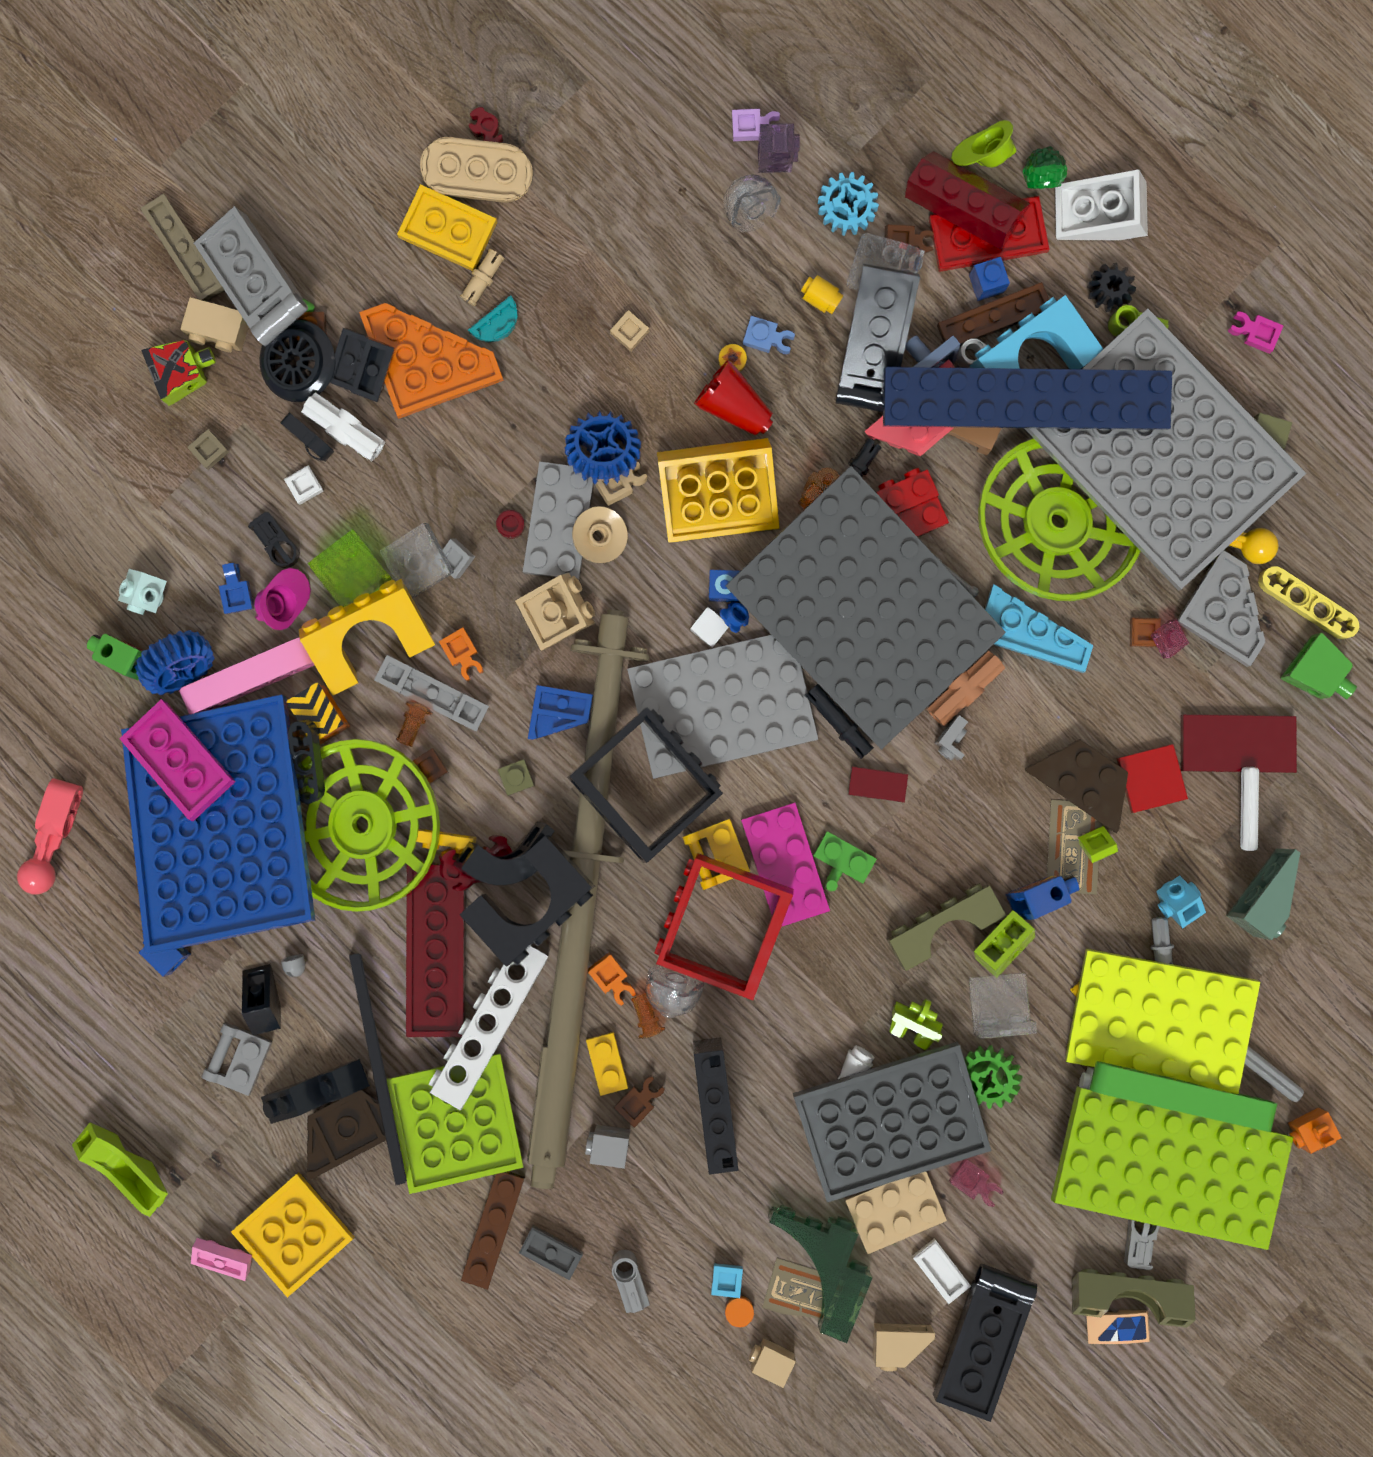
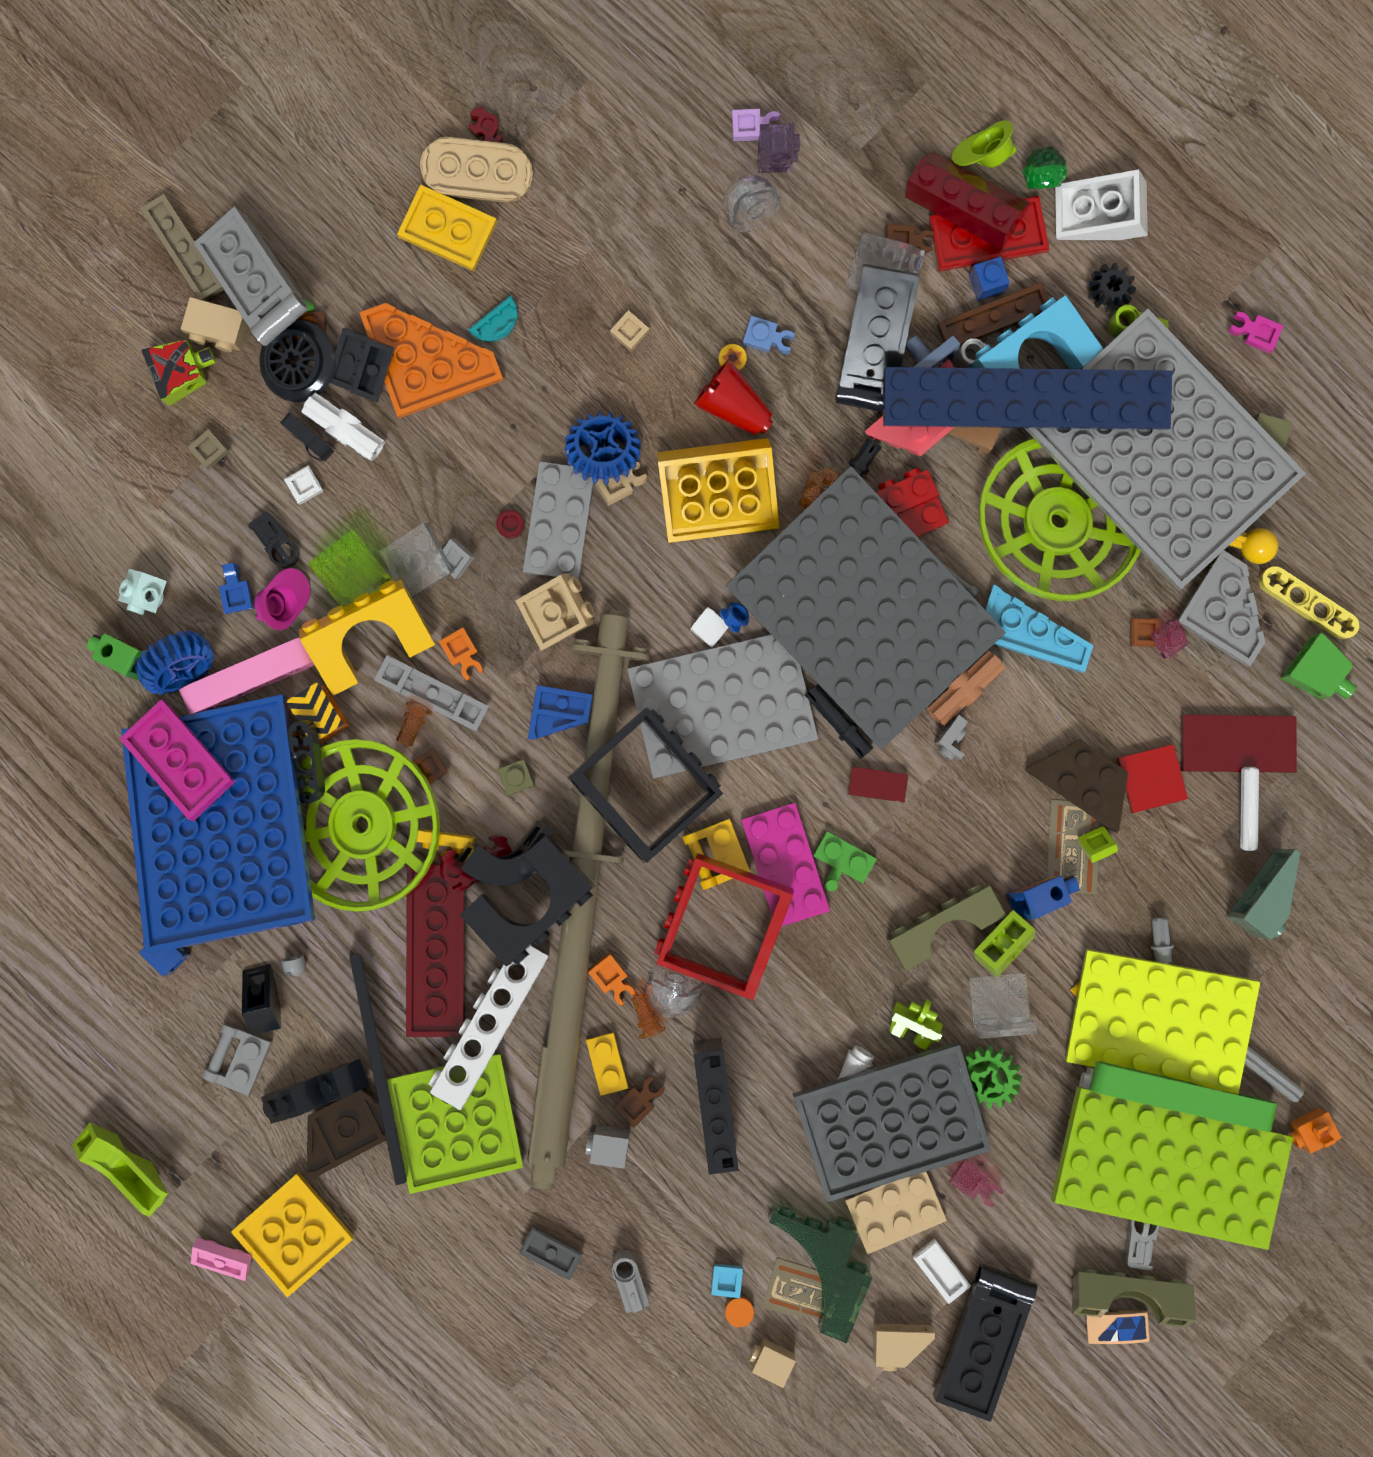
coral beam [17,778,83,895] -> none
tan pin [460,249,505,306] -> none
reddish brown plate [461,1171,525,1290] -> none
tan dish [572,507,628,563] -> none
blue brick [709,570,740,602] -> none
yellow brick [801,275,844,314] -> none
medium azure gear [817,172,879,236] -> none
medium azure brick [1156,875,1206,929] -> none

